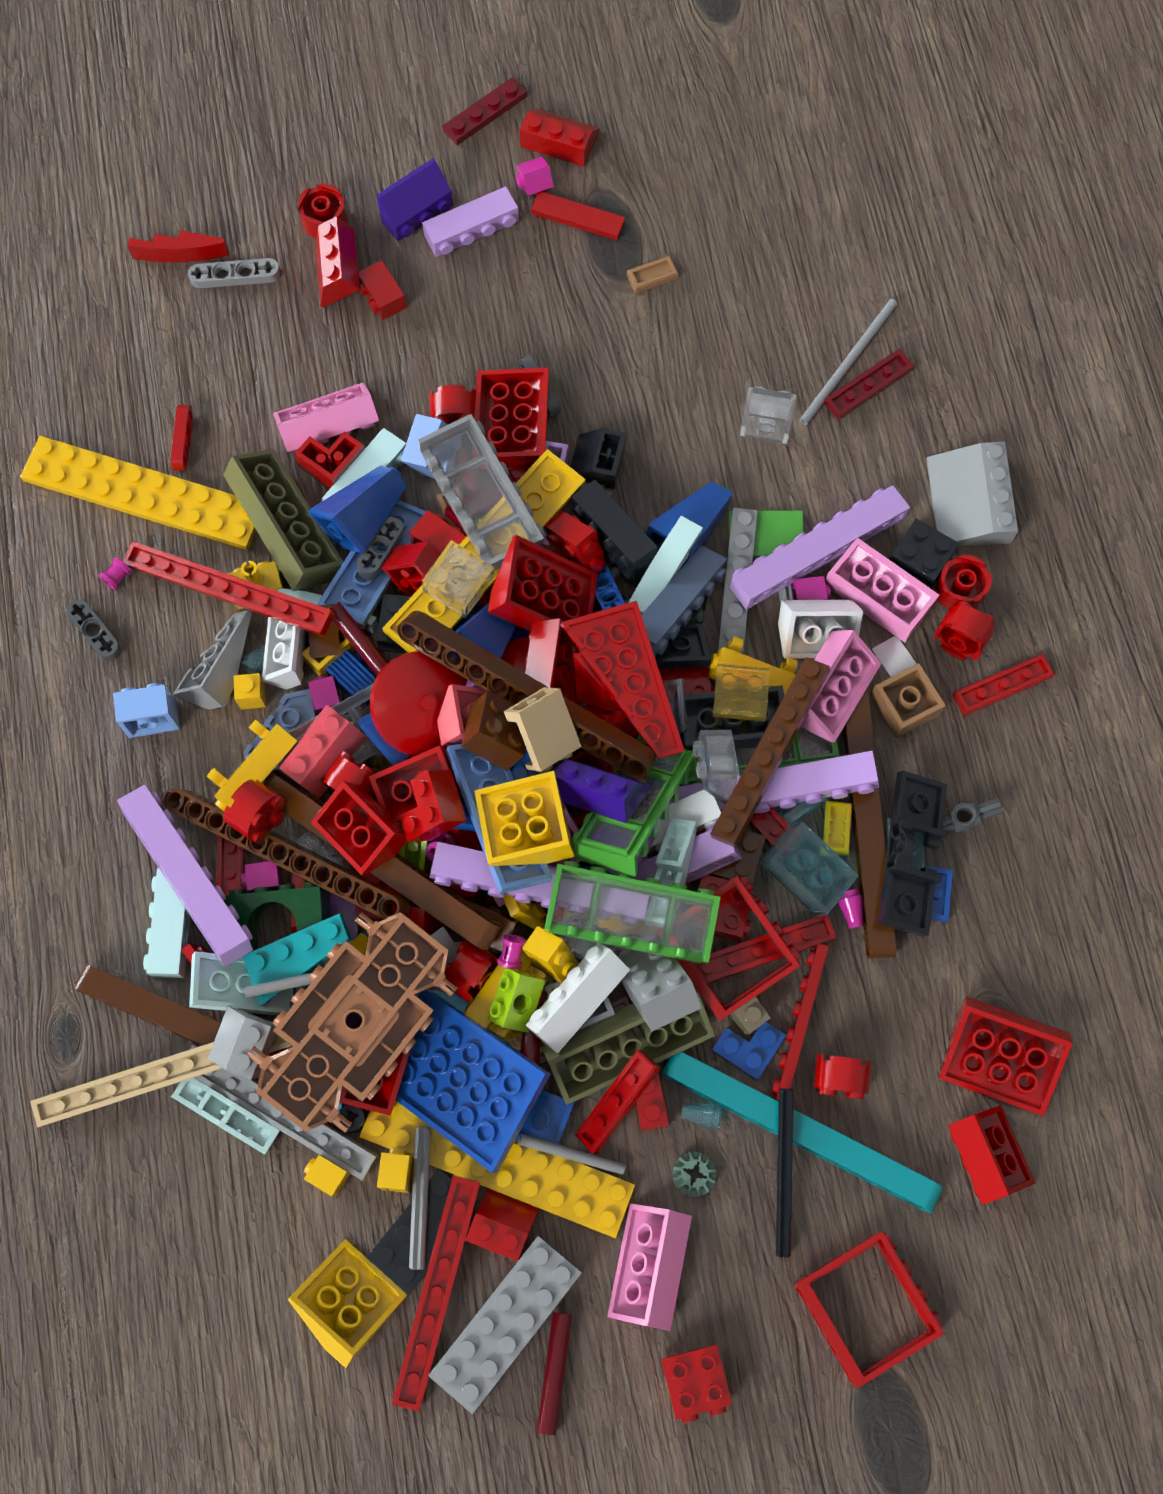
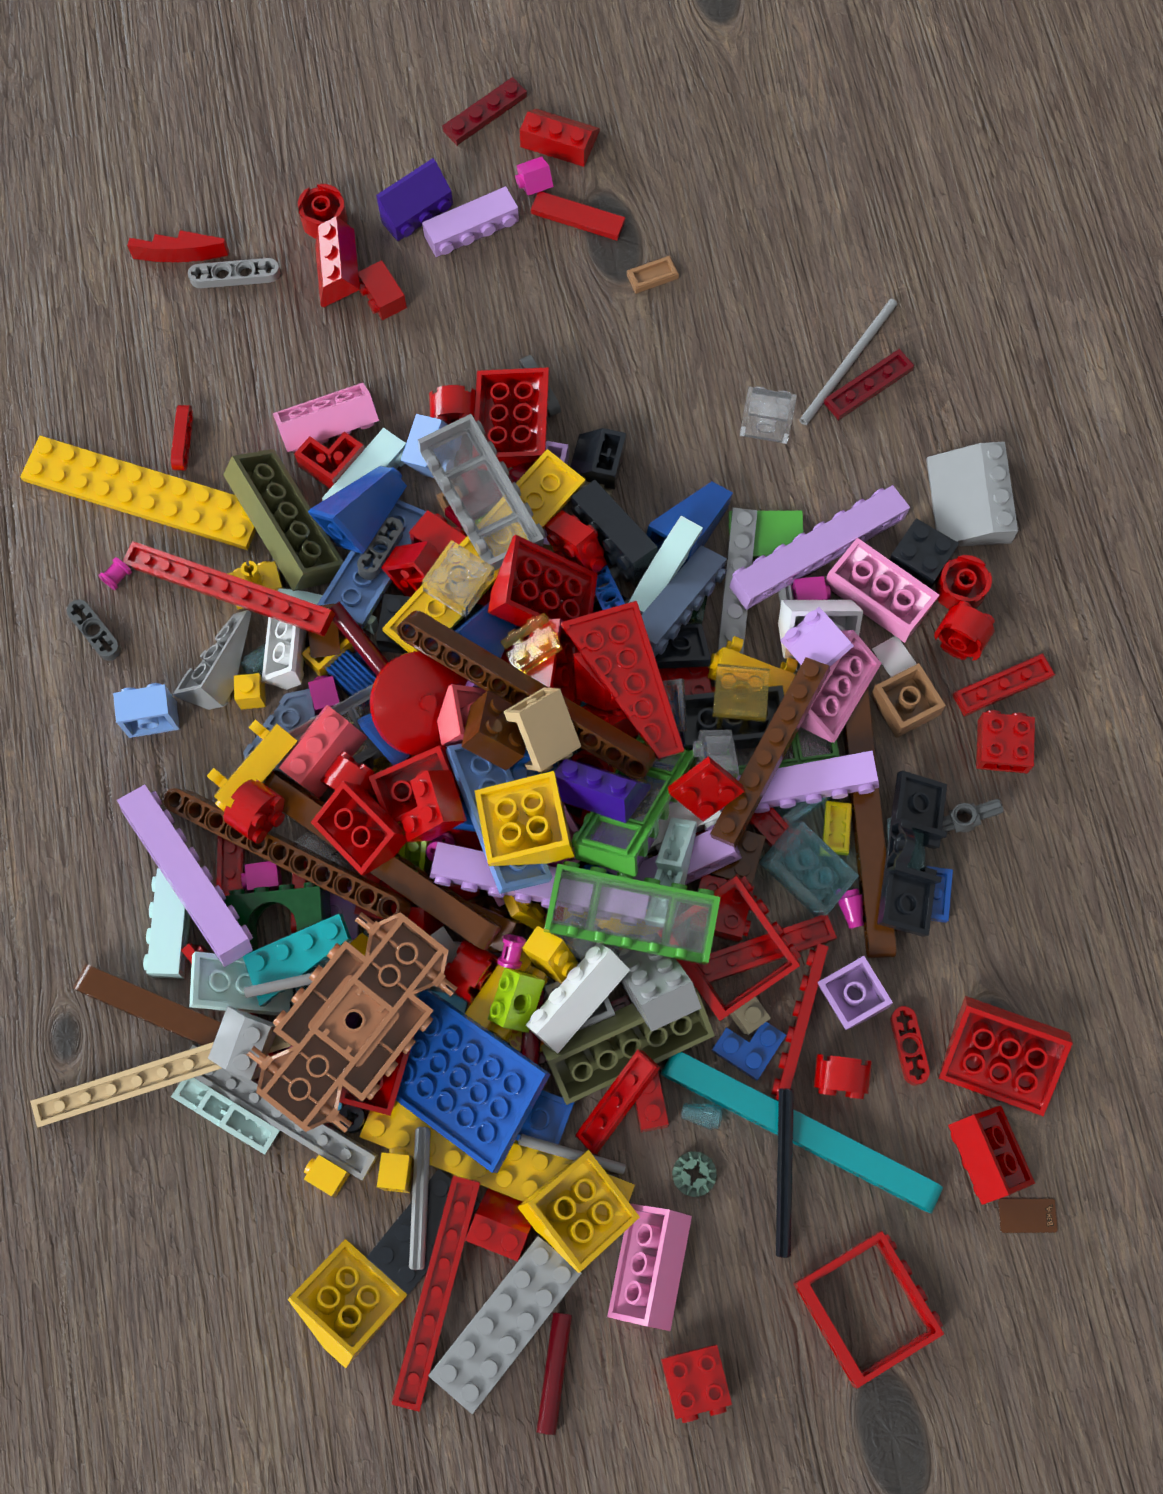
none -> clear yellow plate [501,613,562,673]
none -> yellow slope [518,1150,640,1273]
none -> red plate [668,756,745,822]
none -> lavender slope [780,607,854,667]
none -> lavender slope [817,956,893,1030]
none -> red beam [890,1006,930,1086]
none -> red brick [976,710,1035,774]
none -> reddish brown sticker [998,1199,1058,1233]

